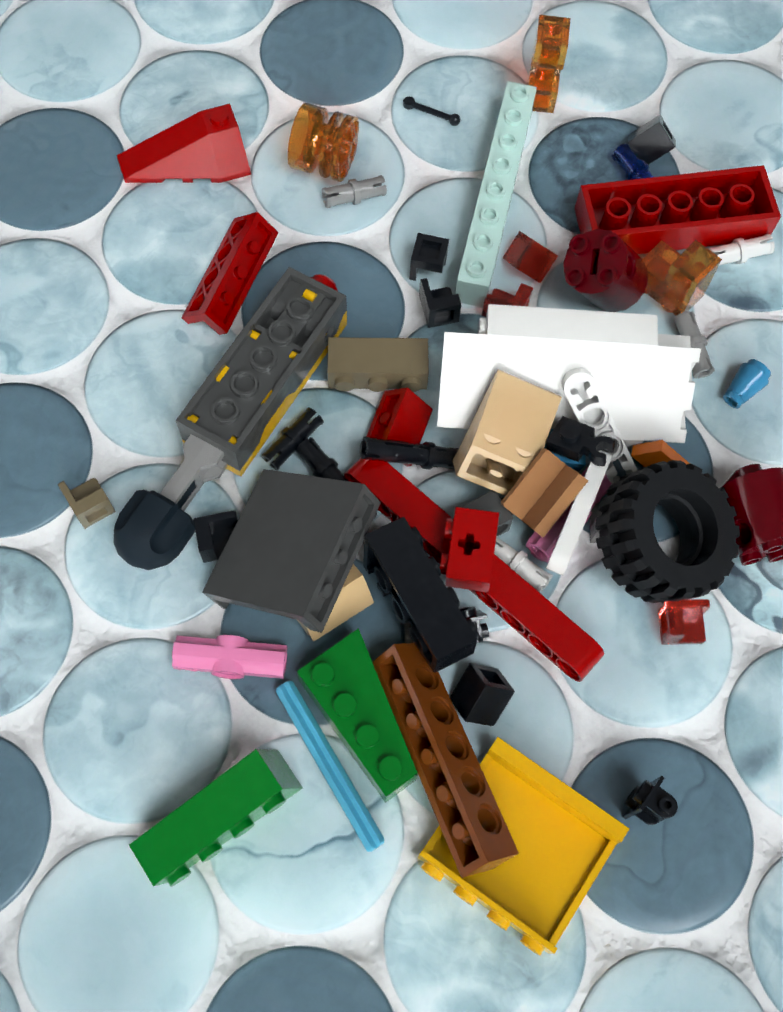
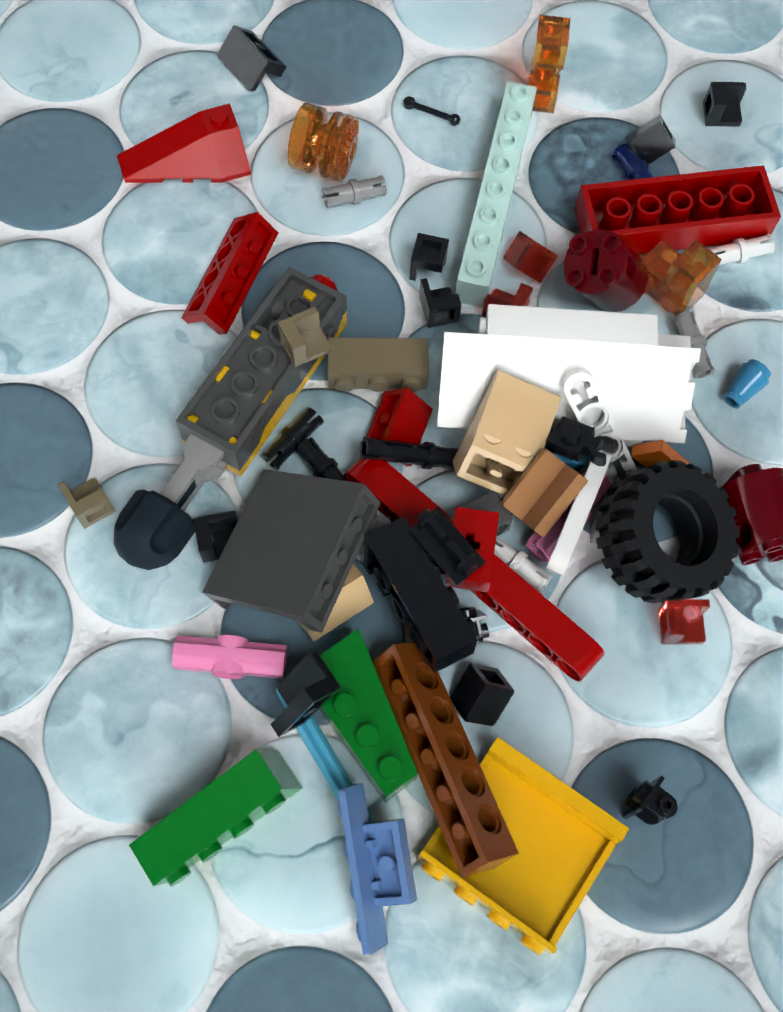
none -> black panel [217,25,286,91]
none -> black panel [270,650,341,737]
none -> dark tan panel [278,307,331,367]
none -> medium blue bracket [338,783,417,955]
none -> black hinge [409,507,486,586]
none -> black panel [703,82,747,127]

